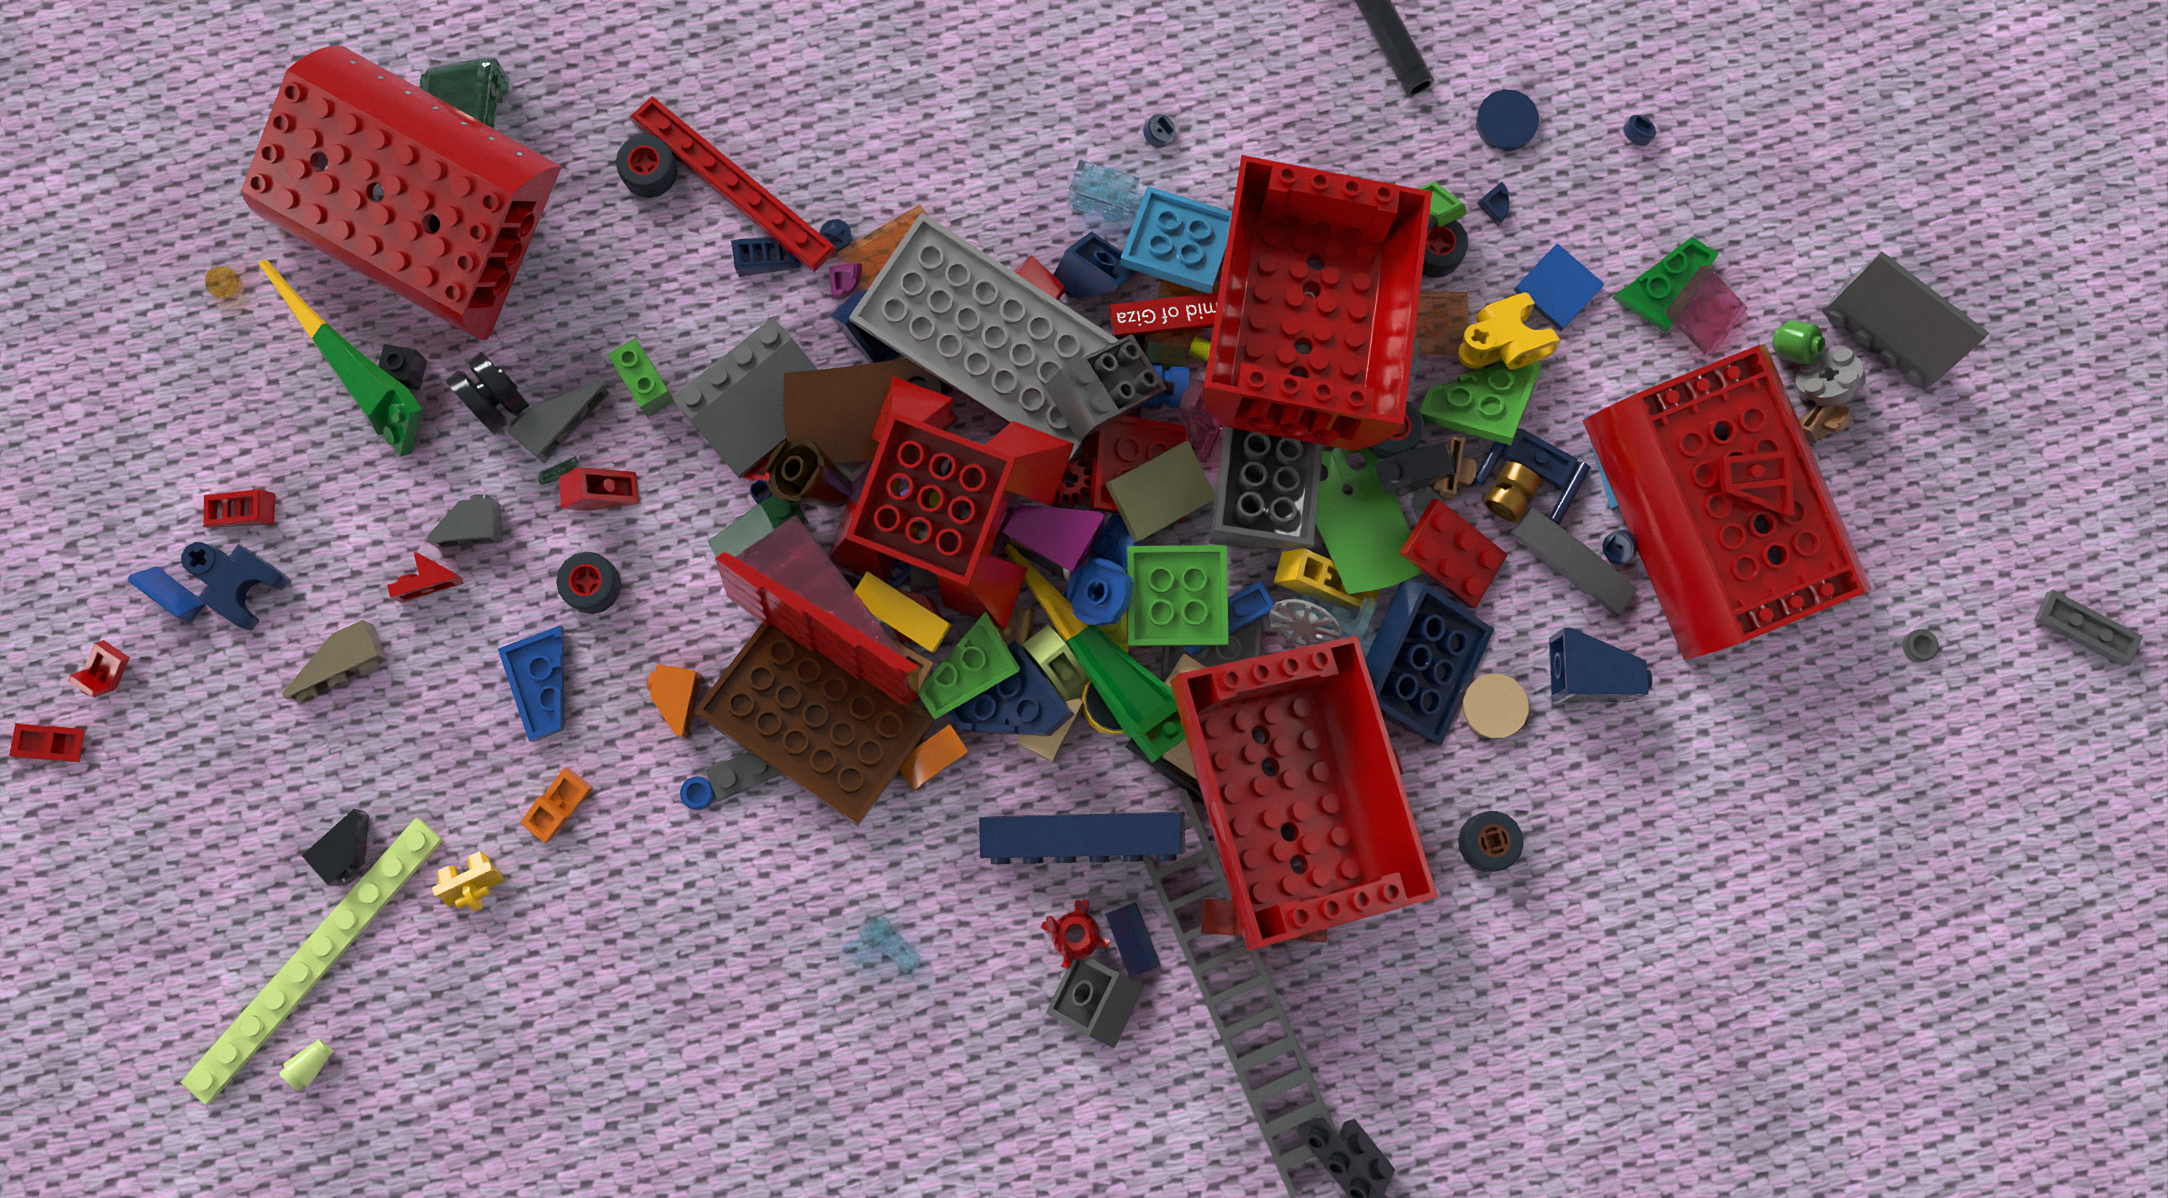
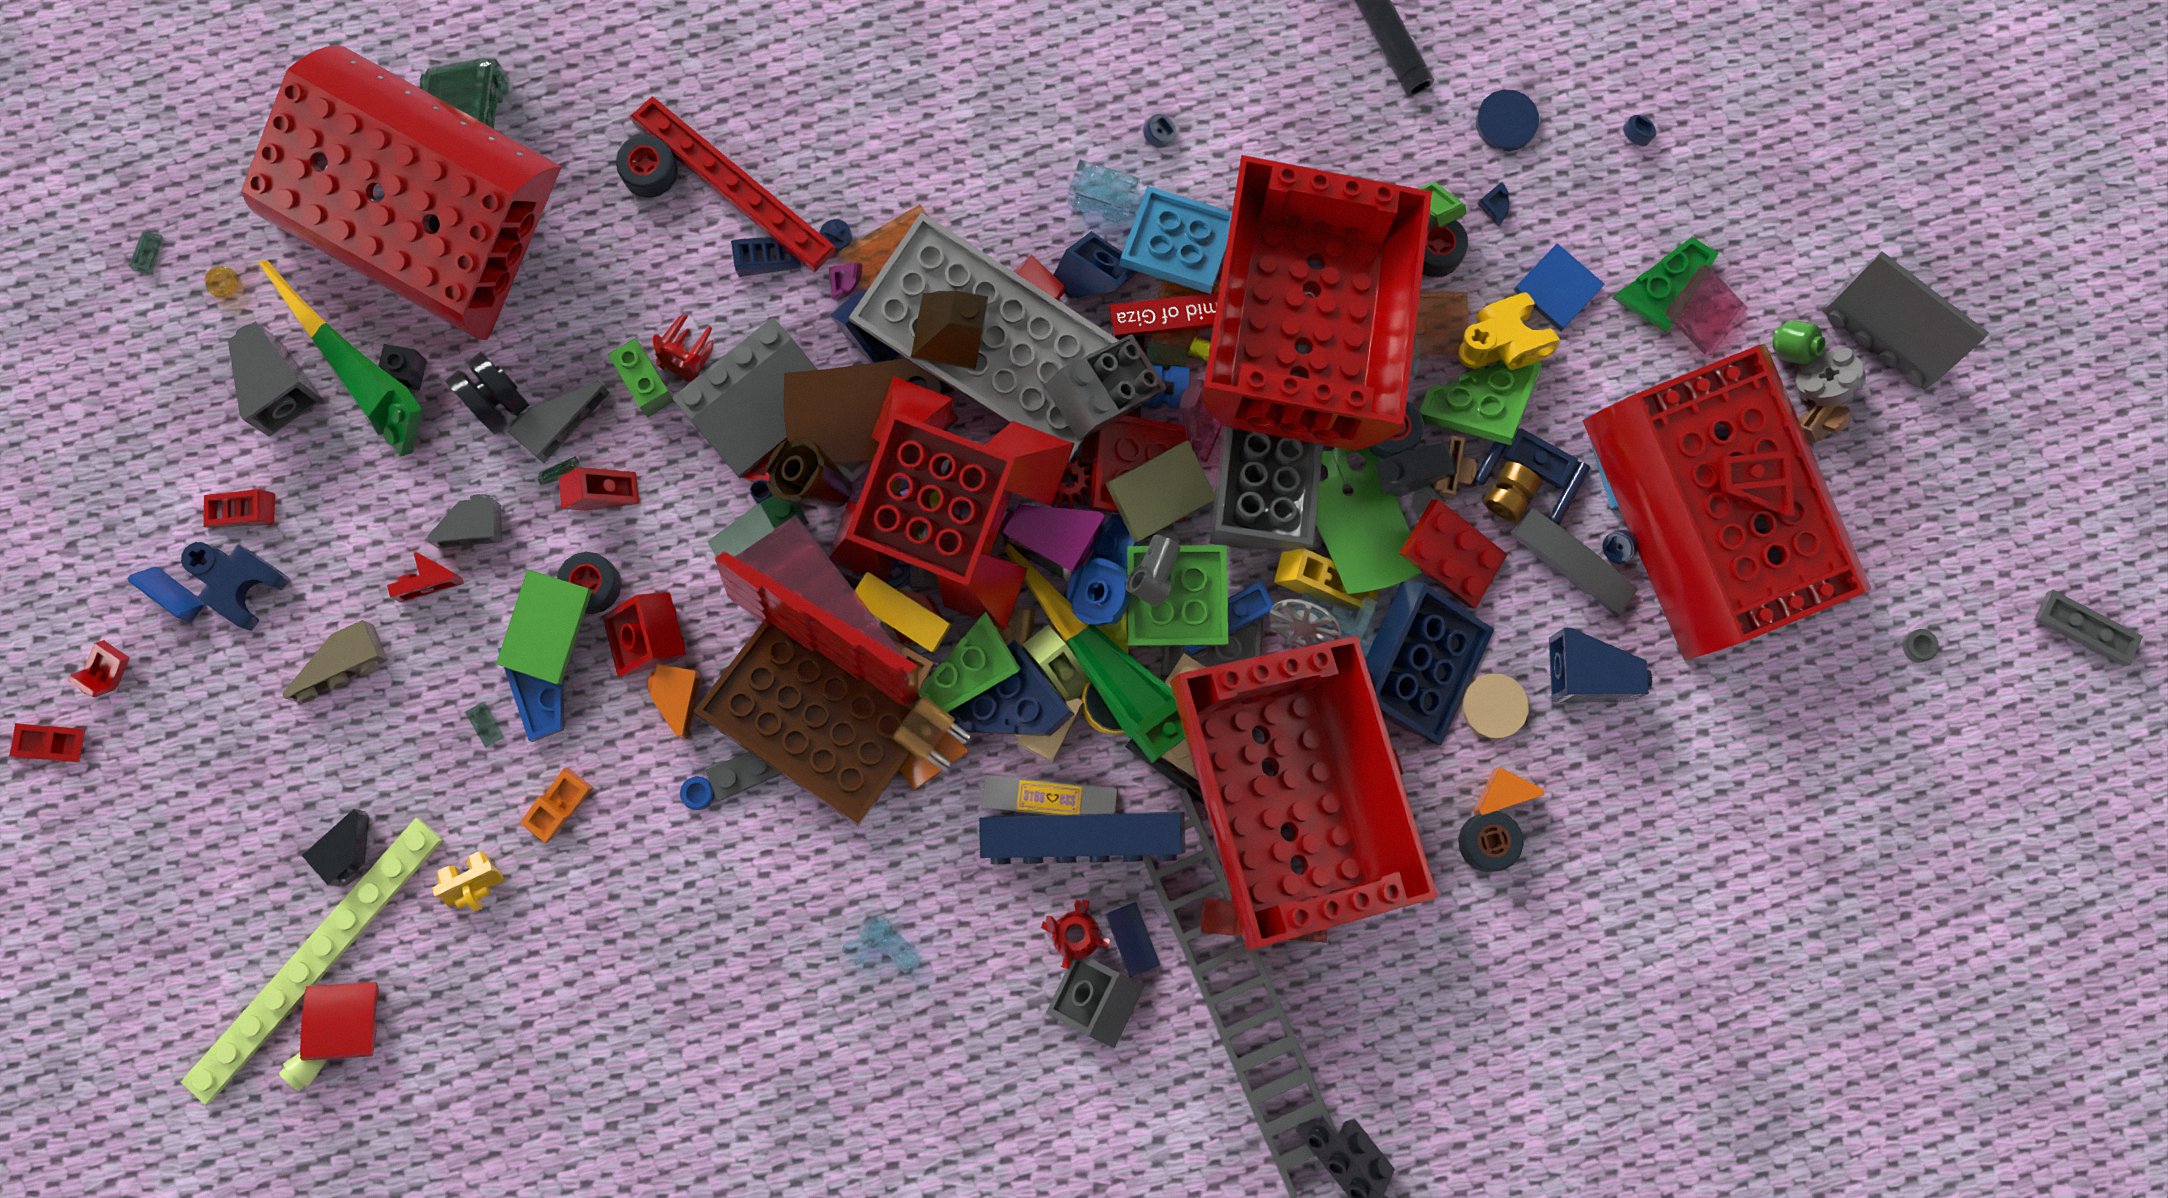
none -> clear green piece [129,232,163,274]
none -> dark grey slope [228,321,323,437]
none -> red slope [300,982,379,1061]
none -> piece [465,701,504,748]
none -> bright green tile [496,569,592,685]
none -> red slope [602,592,686,678]
none -> red piece [653,314,713,383]
none -> clear orange piece [891,695,971,771]
none -> dark brown slope [911,290,988,370]
none -> tile [981,775,1117,815]
none -> dark grey piece [1126,535,1181,607]
none -> orange slope [1473,767,1545,815]

